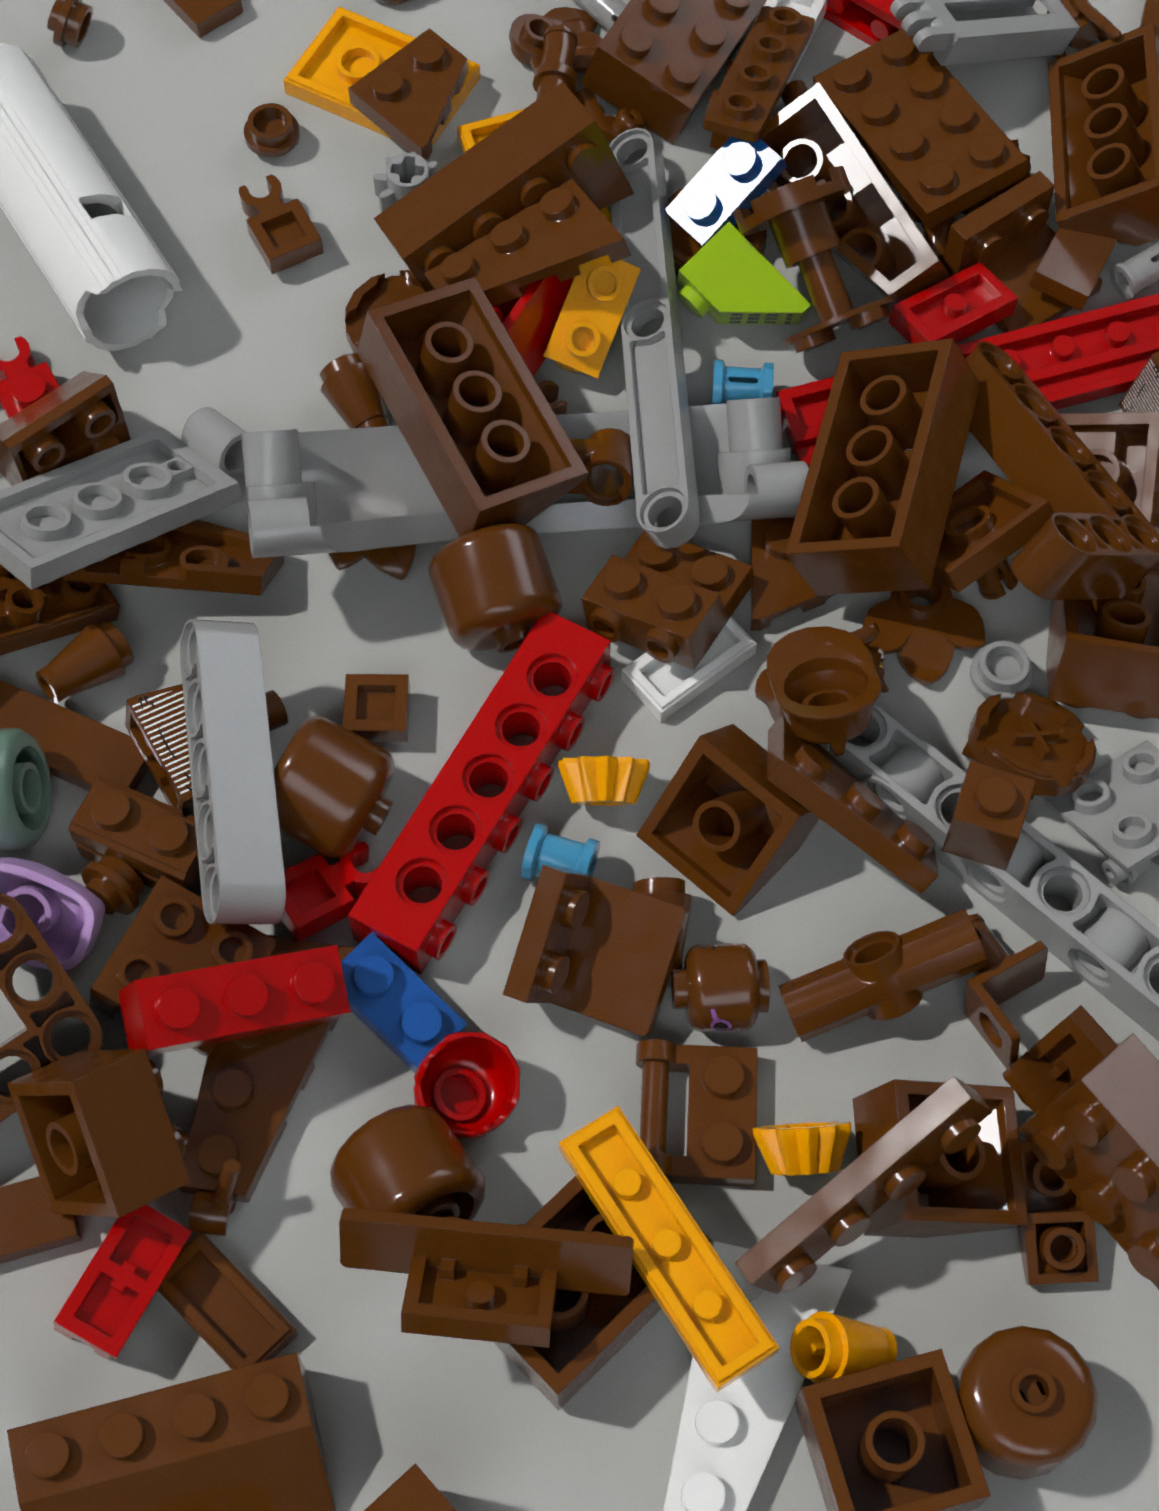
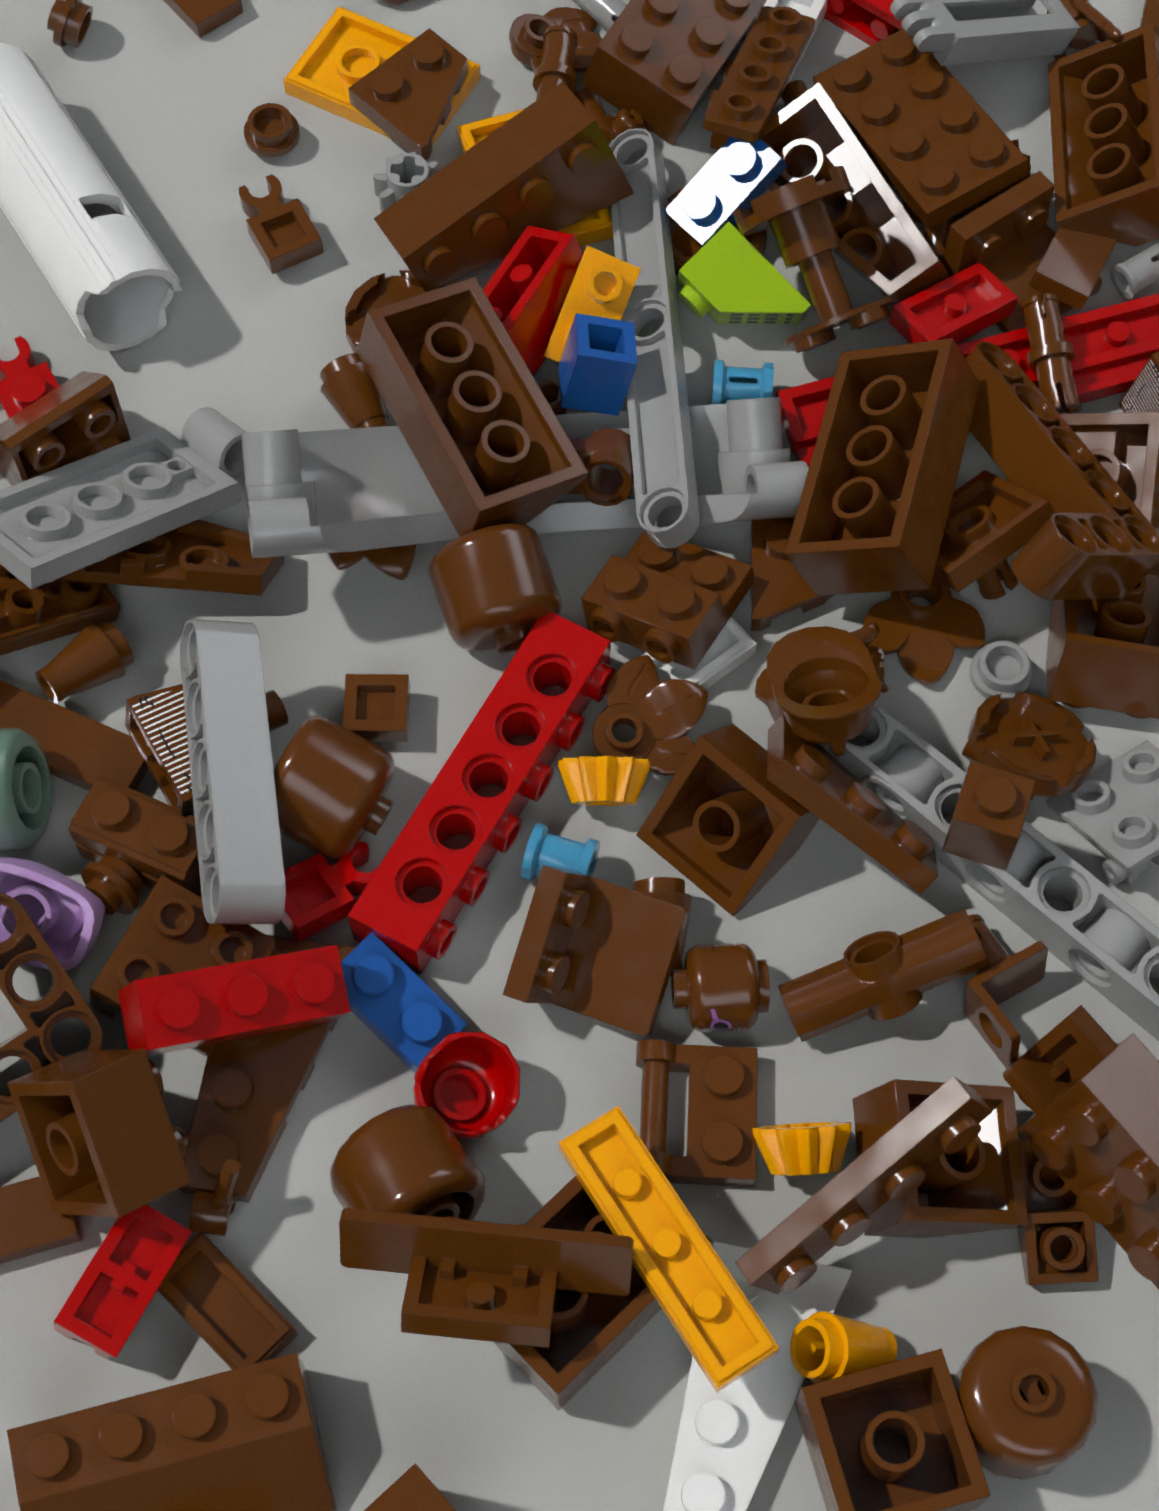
reddish brown wing [424,178,632,307] -> none
none -> blue brick [558,313,638,416]
none -> reddish brown plate [592,655,708,776]
none -> reddish brown pin [1020,293,1082,413]

